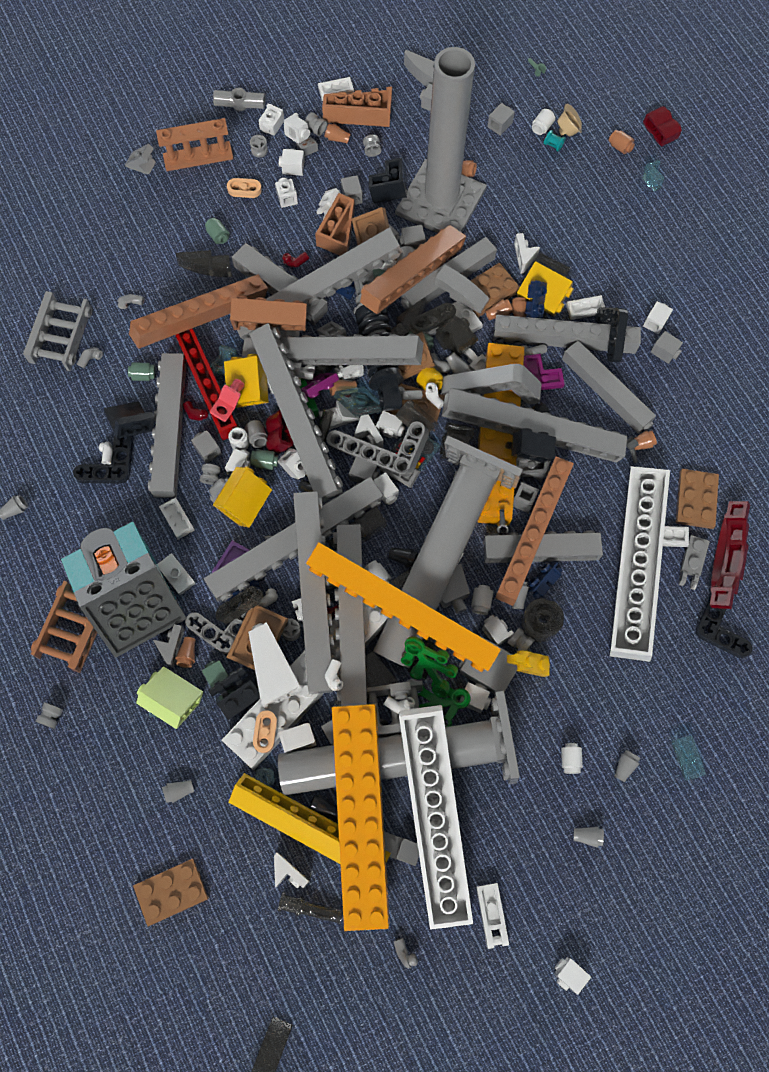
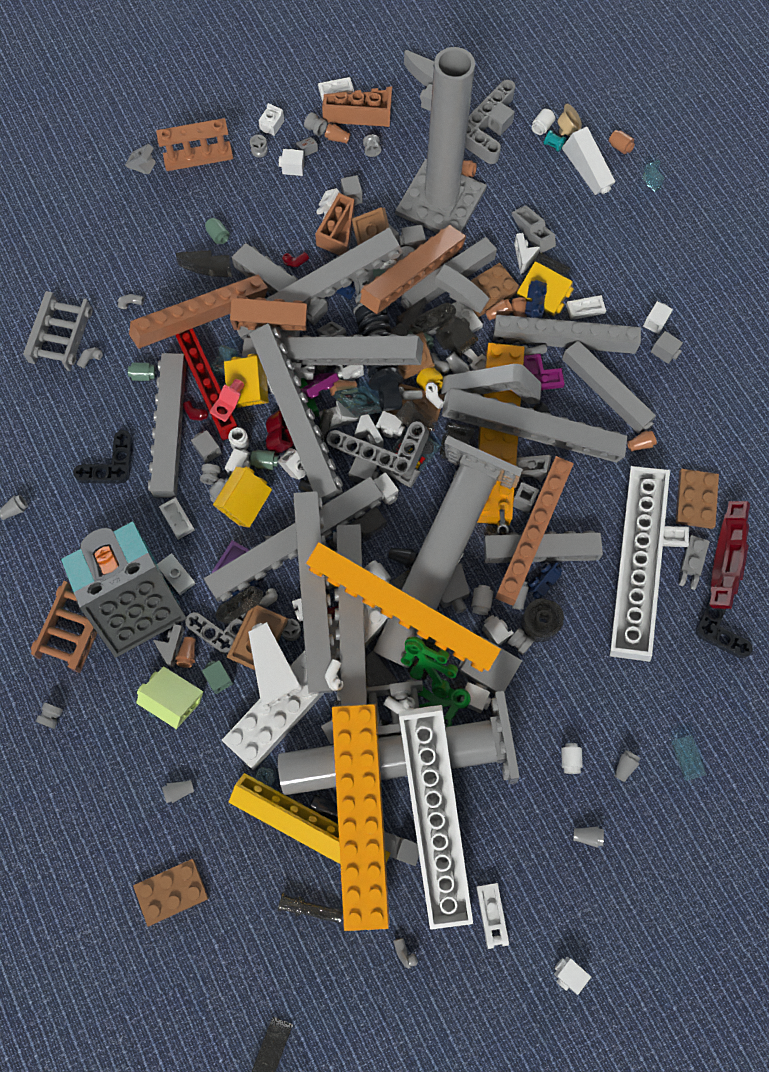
white arm [99,441,113,464] -> none
black bracket [104,401,155,439] -> none
black brick [208,667,260,720] -> none
light grey piece [213,88,265,111] -> none
light nougat plate [227,178,262,198] -> none
light grey brick [245,420,267,448] -> none
light nougat plate [253,711,277,753] -> none
white slope [274,852,310,888] -> none
white brick [275,178,298,208] -> none
white slope [278,723,316,753] -> none
white brick [284,113,310,144] -> none
black brick [369,158,407,204] -> none
black brick [505,428,556,463] -> none
yellow hinge [507,650,550,677] -> none
sand green hand [528,58,546,77] -> none
black beam [595,307,628,362] -> none
dark grey hand [626,436,639,463] -> none
dark red brick [643,106,682,146] -> none
none -> light grey beam [465,80,515,164]
none -> light grey slope [511,205,556,253]
none -> white slope [562,127,615,195]

